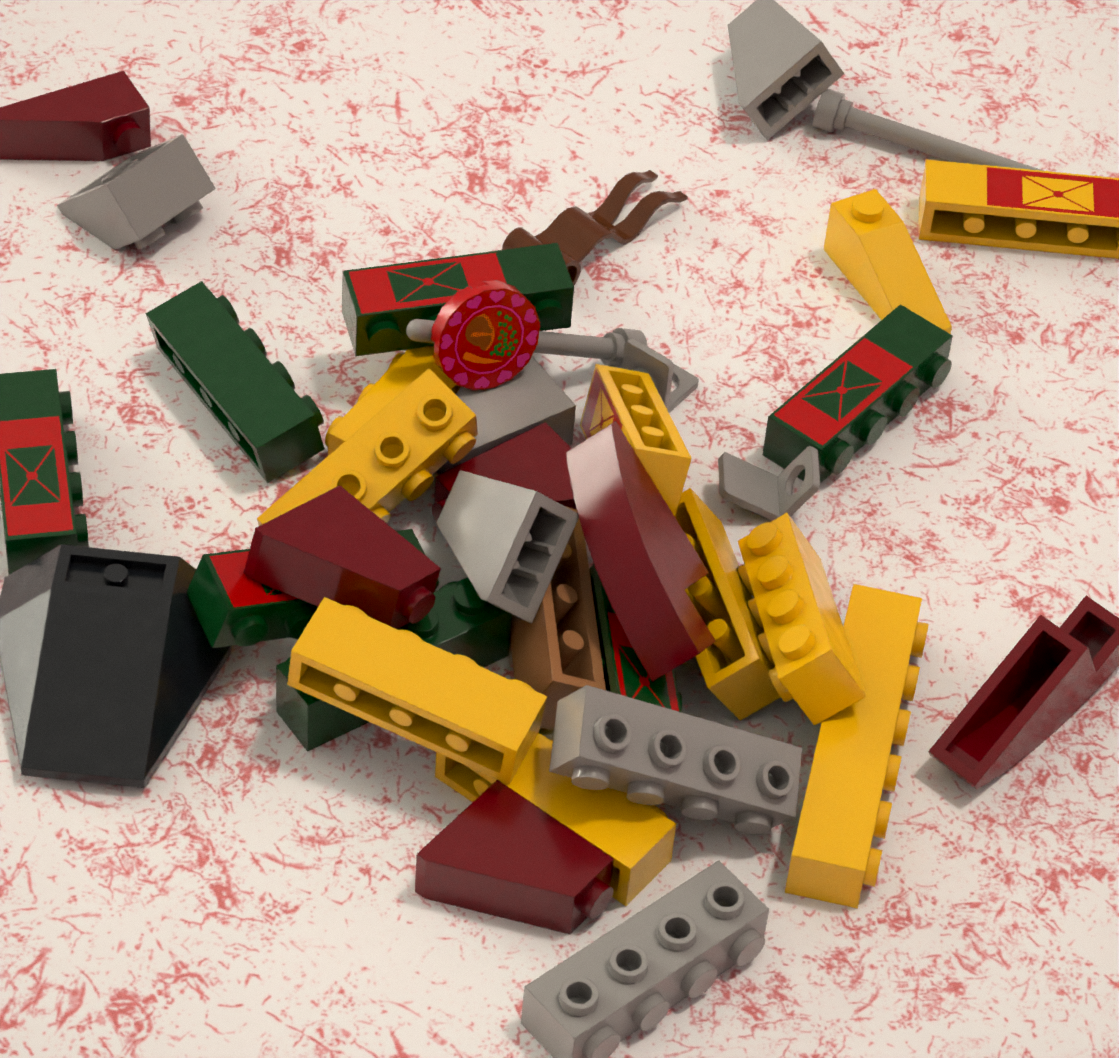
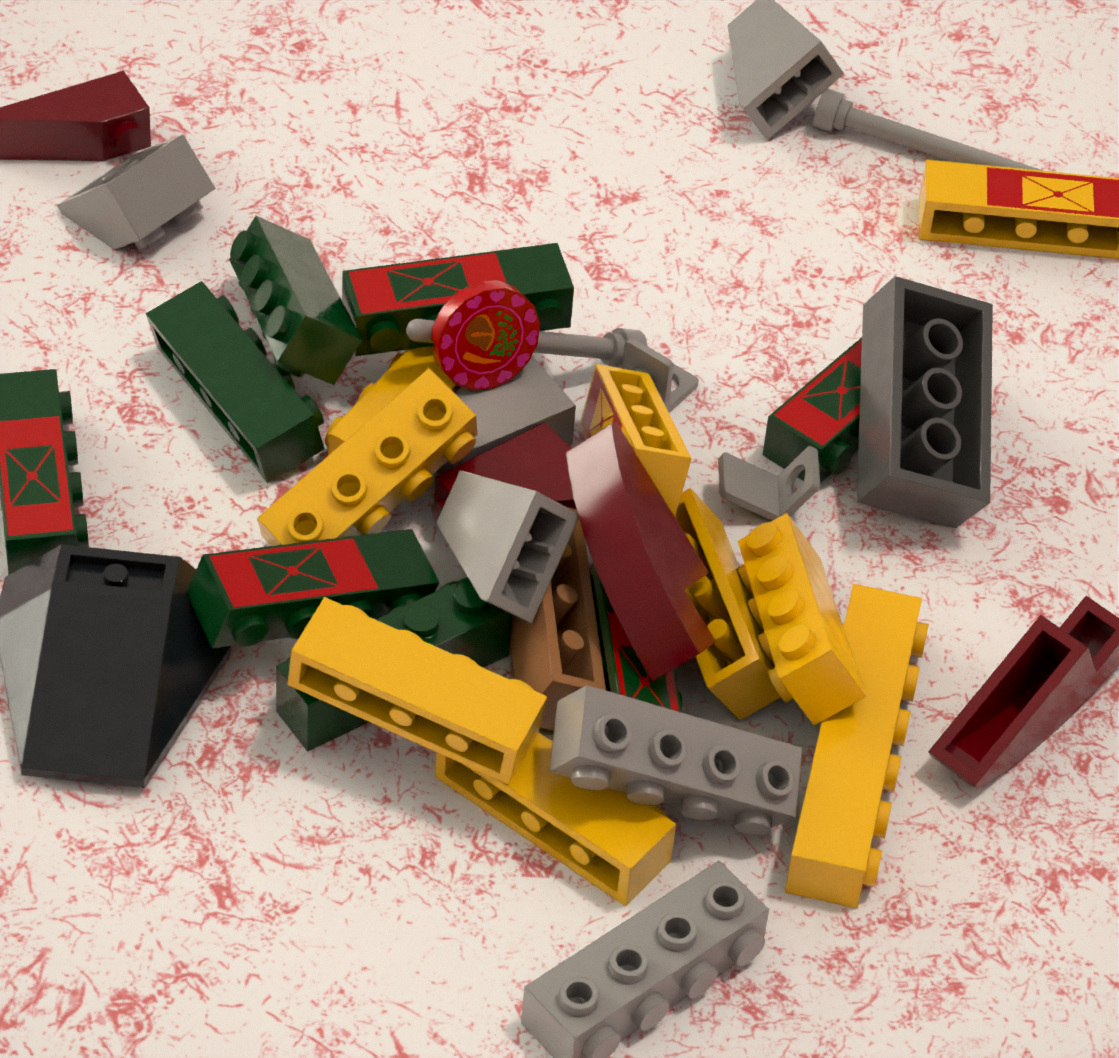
dark red slope [244,485,441,629] -> none
dark red slope [415,780,614,934] -> none
reddish brown flag [502,170,688,285] -> none
yellow slope [823,189,952,334] -> none
none -> dark green brick [229,215,362,385]
none -> dark grey brick [857,276,993,528]

